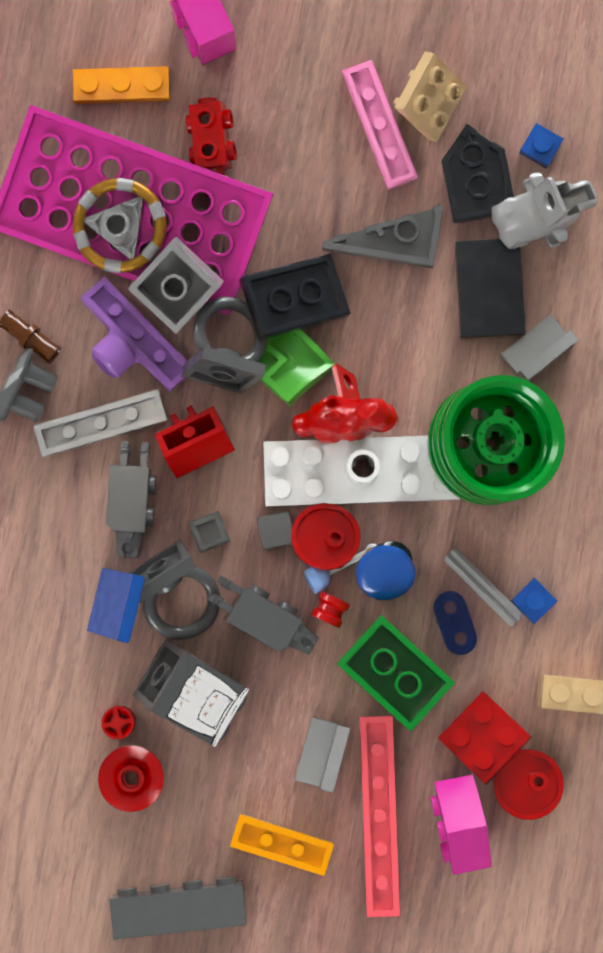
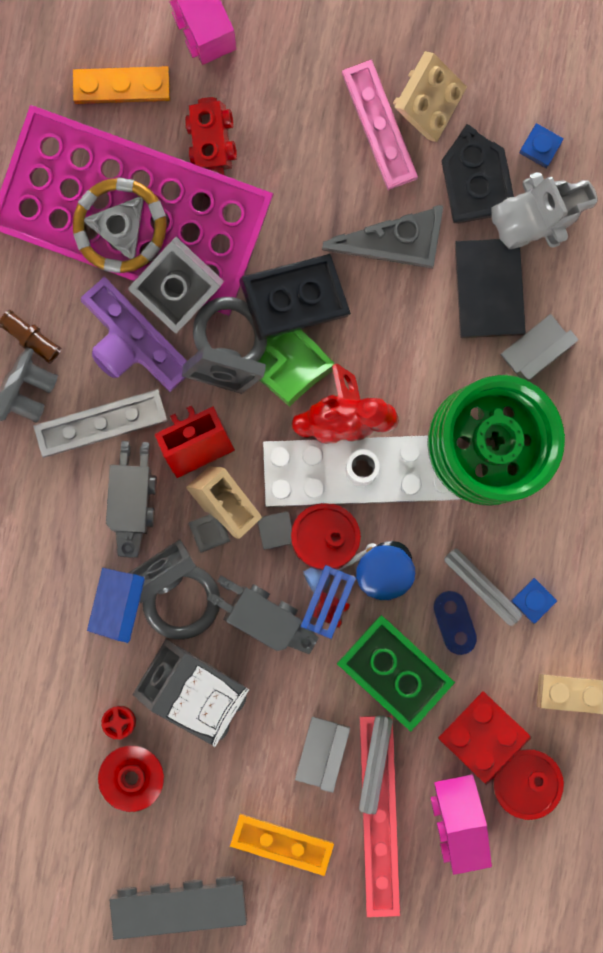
none -> tan arch [186,466,262,539]
none -> blue tile [301,565,356,639]
none -> light grey axle [359,715,393,814]

